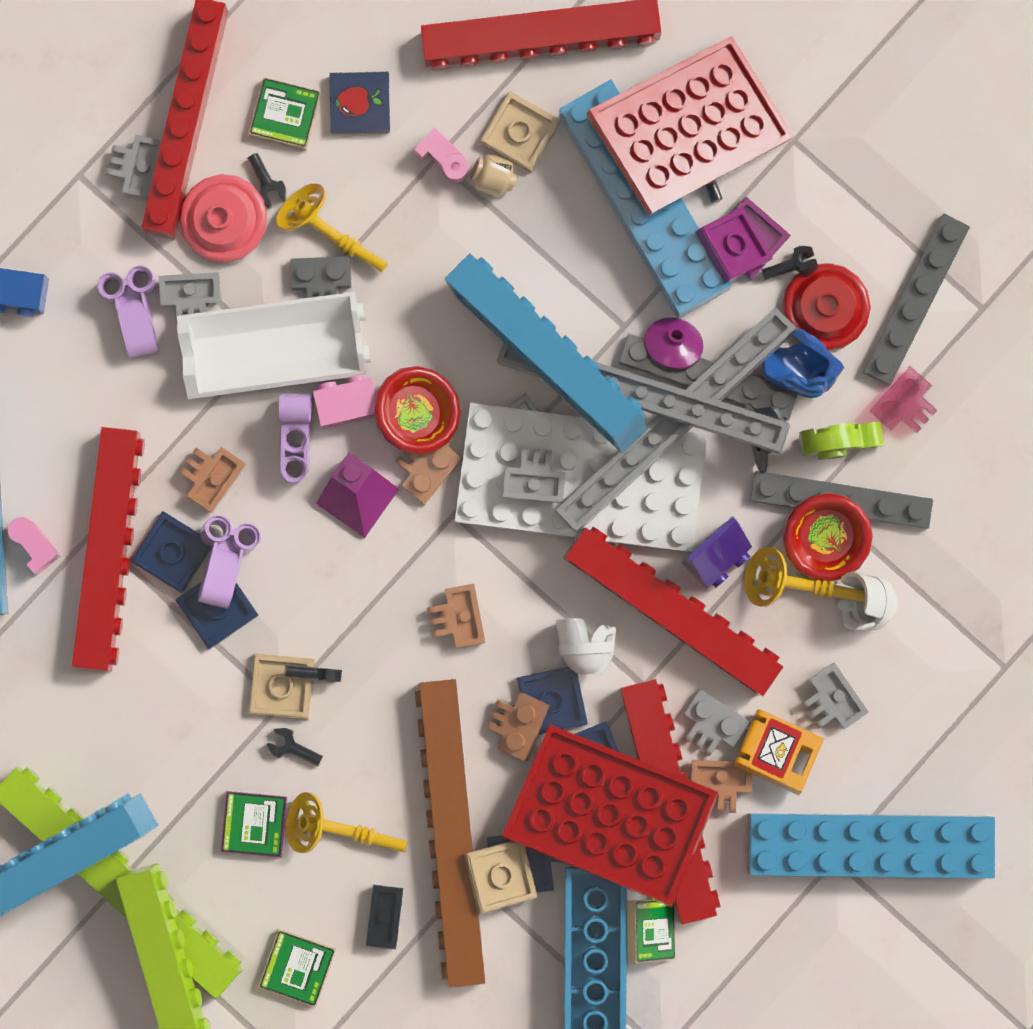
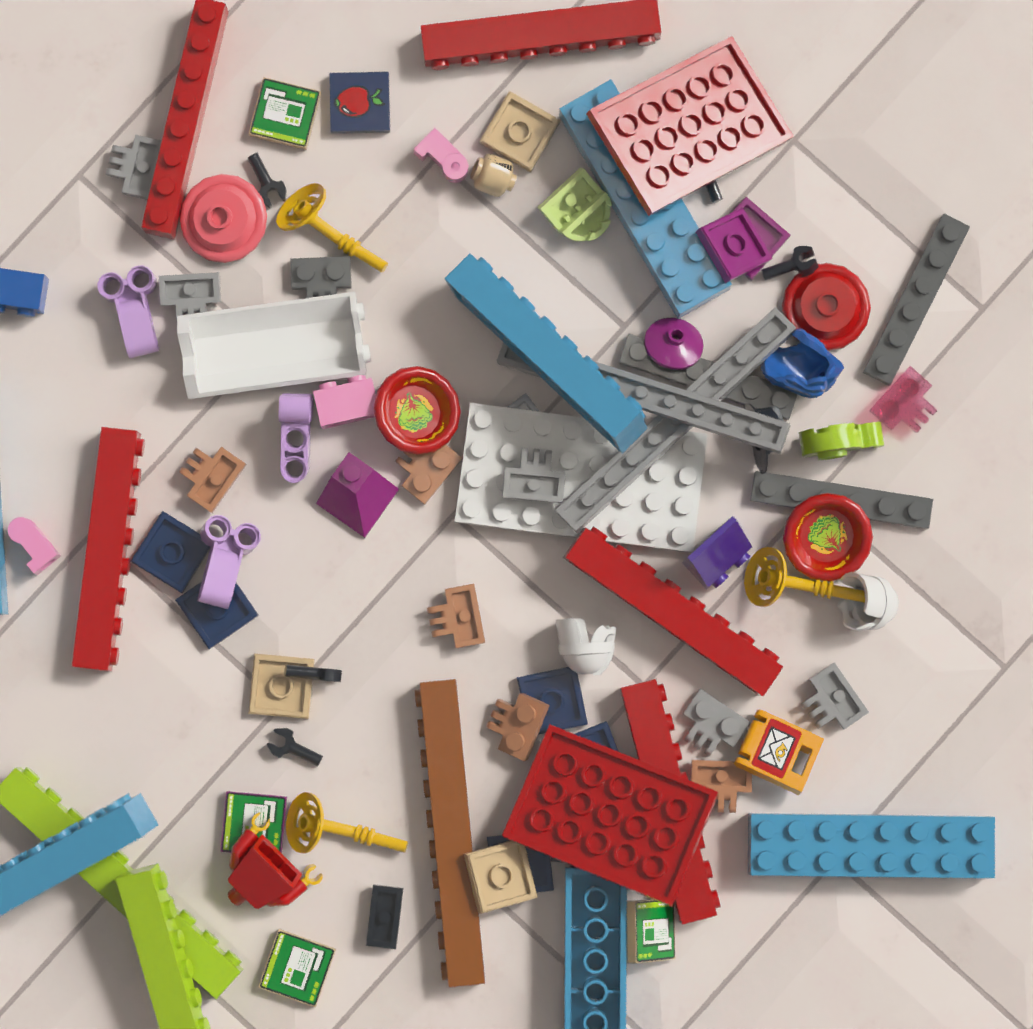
none -> red torso [228,812,323,909]
none -> yellowish green slope [537,167,612,241]

